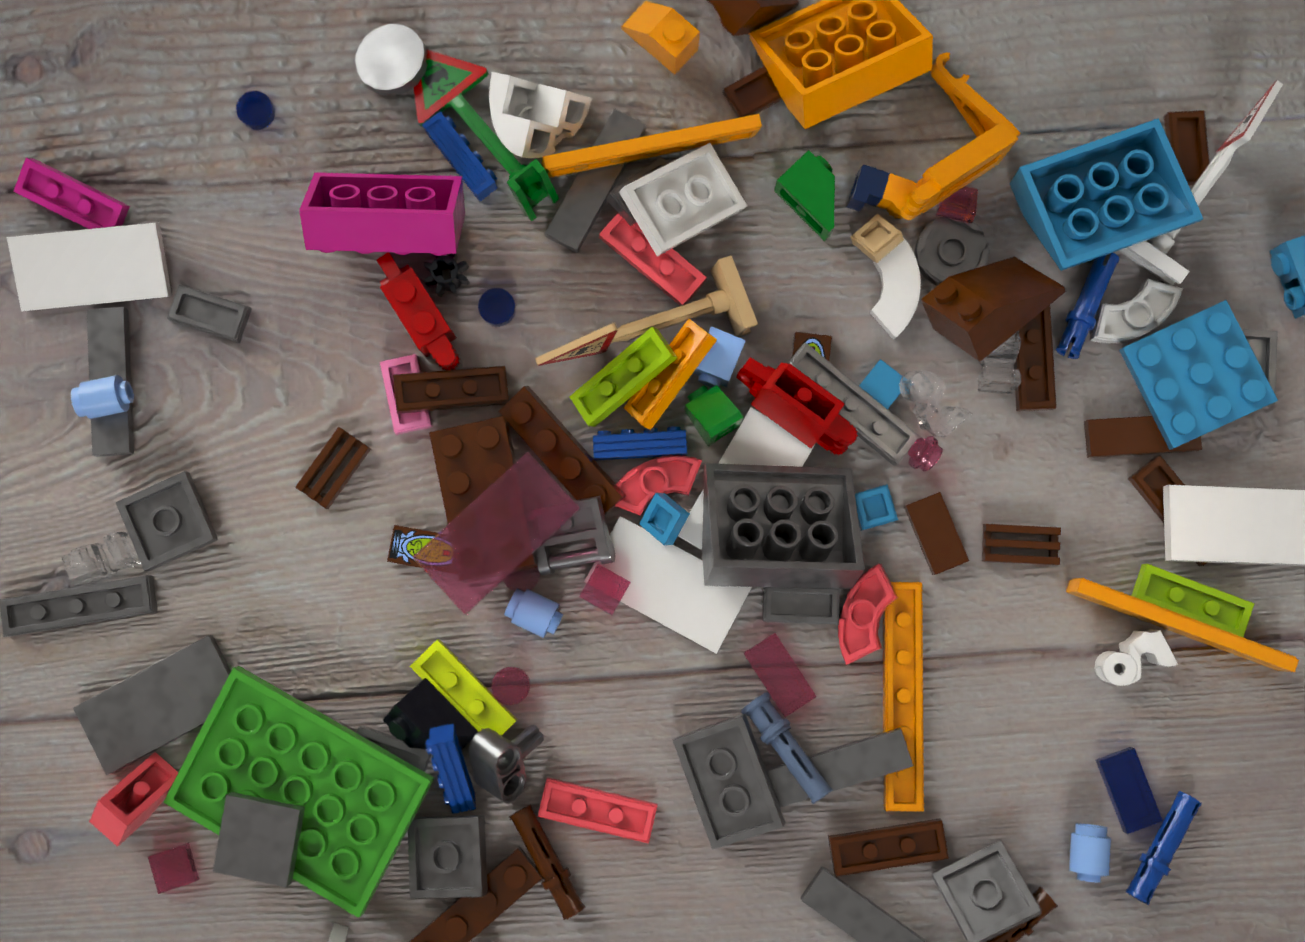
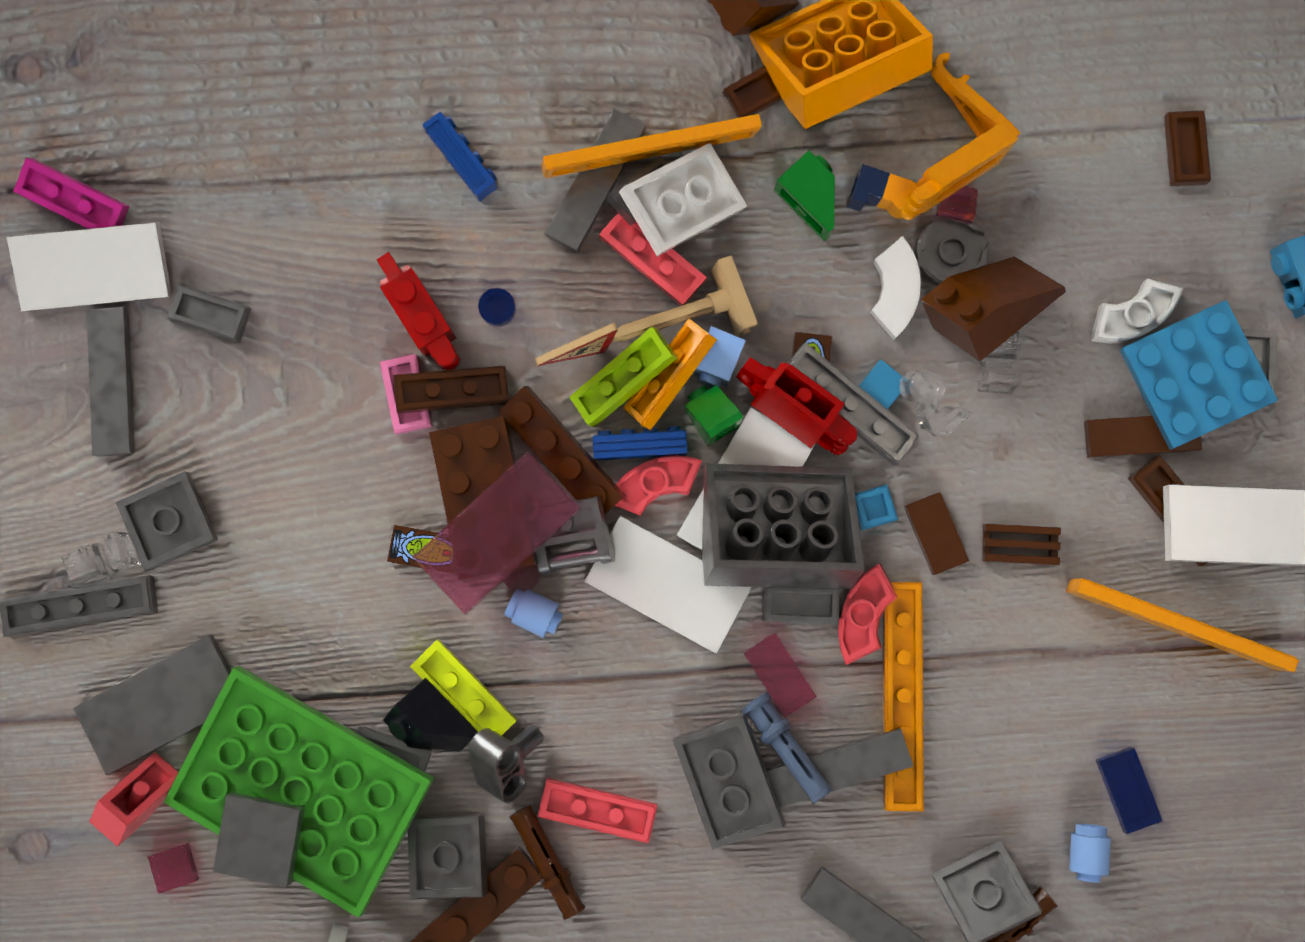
light blue brick [71,375,134,419] -> none
clear blue tile [236,91,276,130] -> none
reddish brown tile [295,427,371,509] -> none
dark pink brick [299,172,465,256] -> none
tile [355,24,428,96] -> none
green piece [413,50,559,222] -> none
black gear [424,254,470,297] -> none
blue piece [426,724,476,814] -> none
white brick [489,72,592,158] -> none
clear pink tile [491,666,530,705] -> none
clear pink plate [579,564,631,615] -> none
light orange slope [621,0,700,75] -> none
dark azure plate [639,493,690,545] -> none
reddish brown tile [828,818,949,877] -> none
tan tile [850,213,904,264] -> none
clear pink plate [908,436,943,472] -> none
dark azure slope [1009,118,1204,271] -> none
reddish brown tile [1012,305,1057,411] -> none
blue pin [1056,253,1120,359] -> none
white leg [1094,629,1178,686] -> none
white piece [1118,80,1283,285] -> none
blue pin [1125,791,1202,905] -> none
lime plate [1131,564,1255,637] -> none

